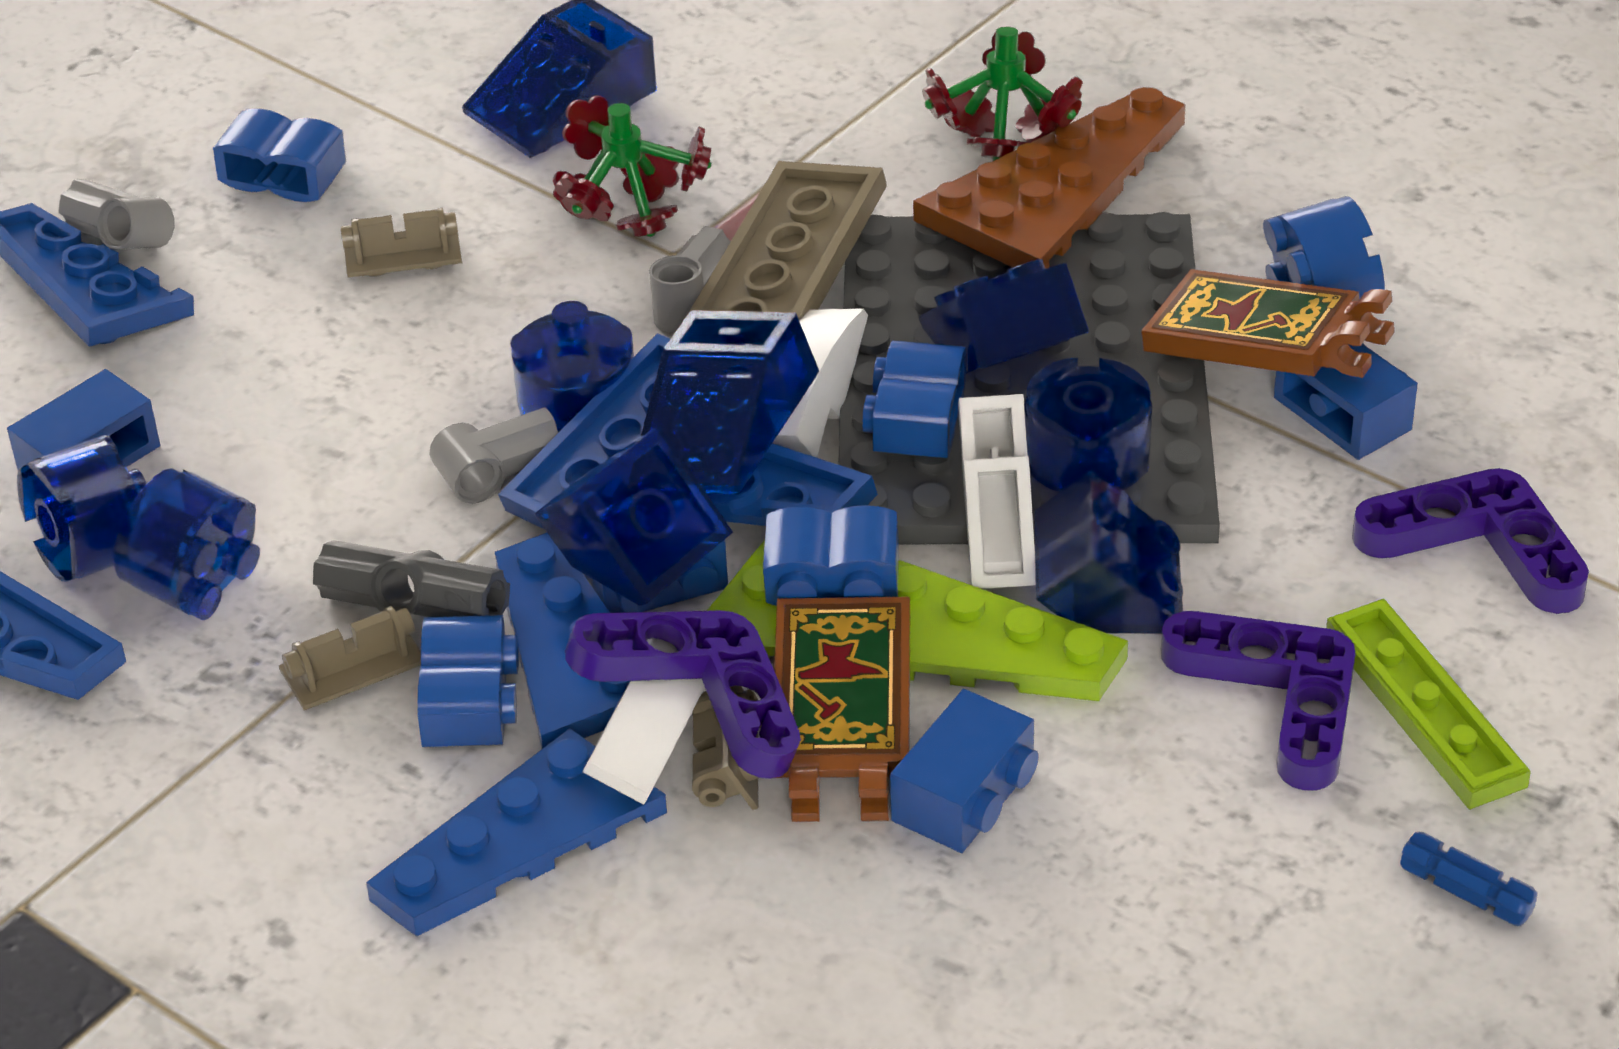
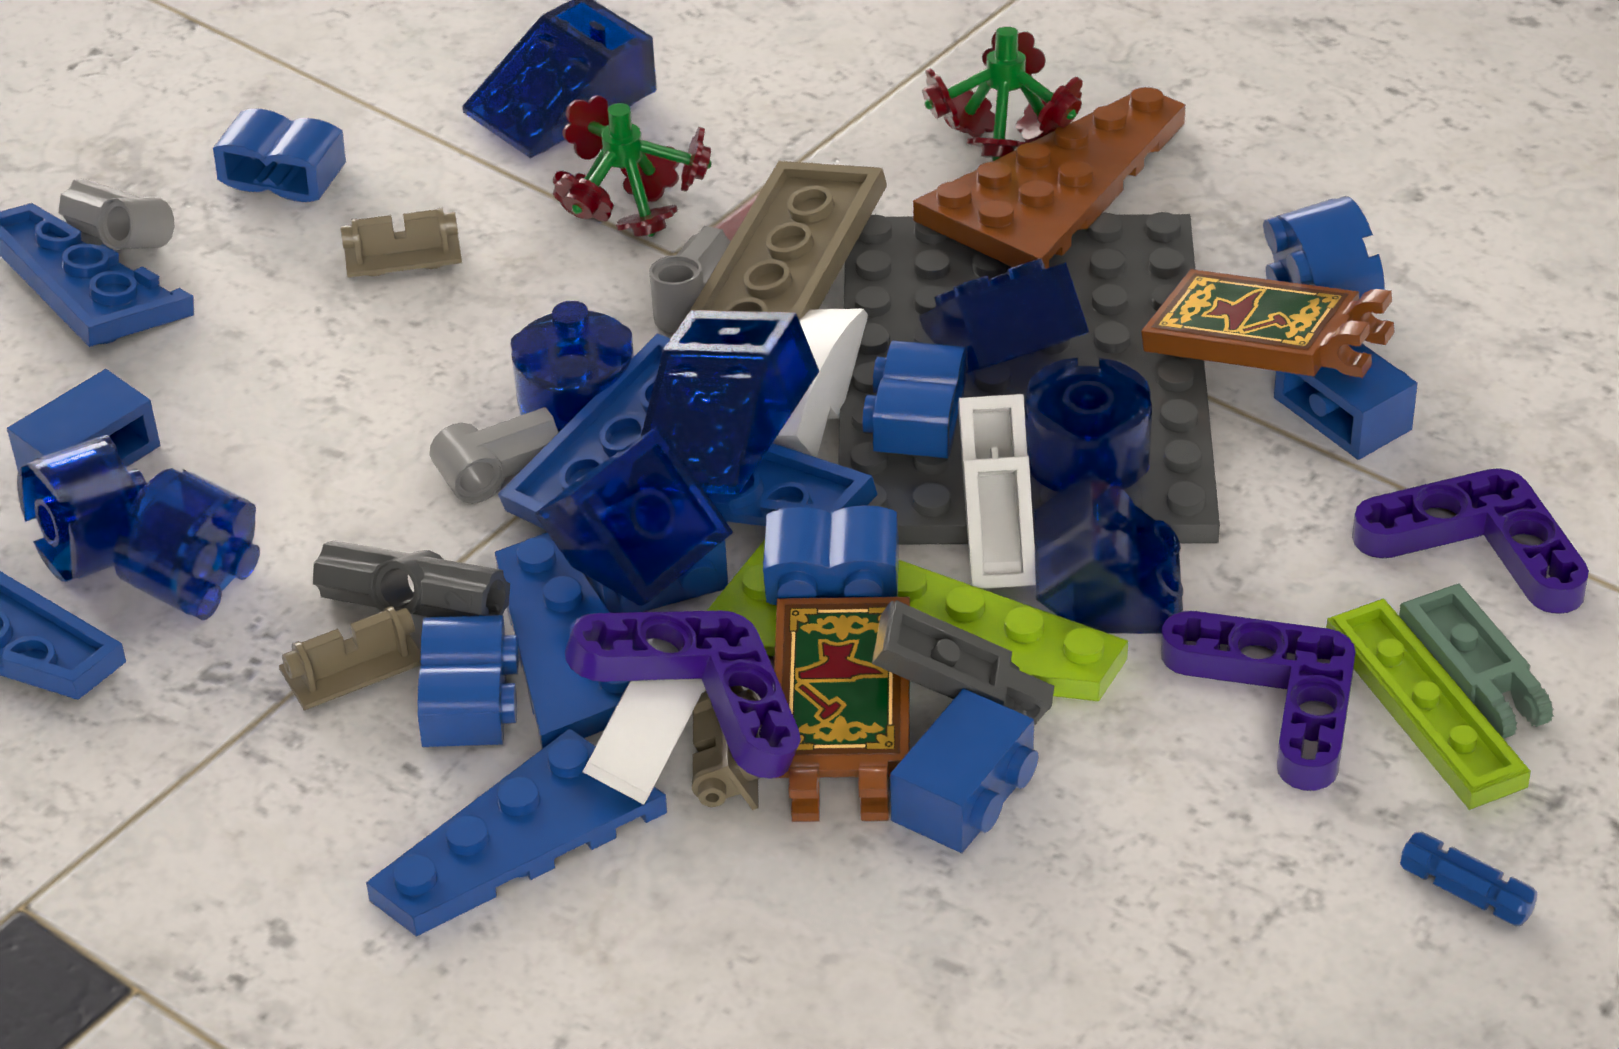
none -> dark grey hinge [872,600,1054,725]
none -> sand green hinge [1399,583,1554,739]

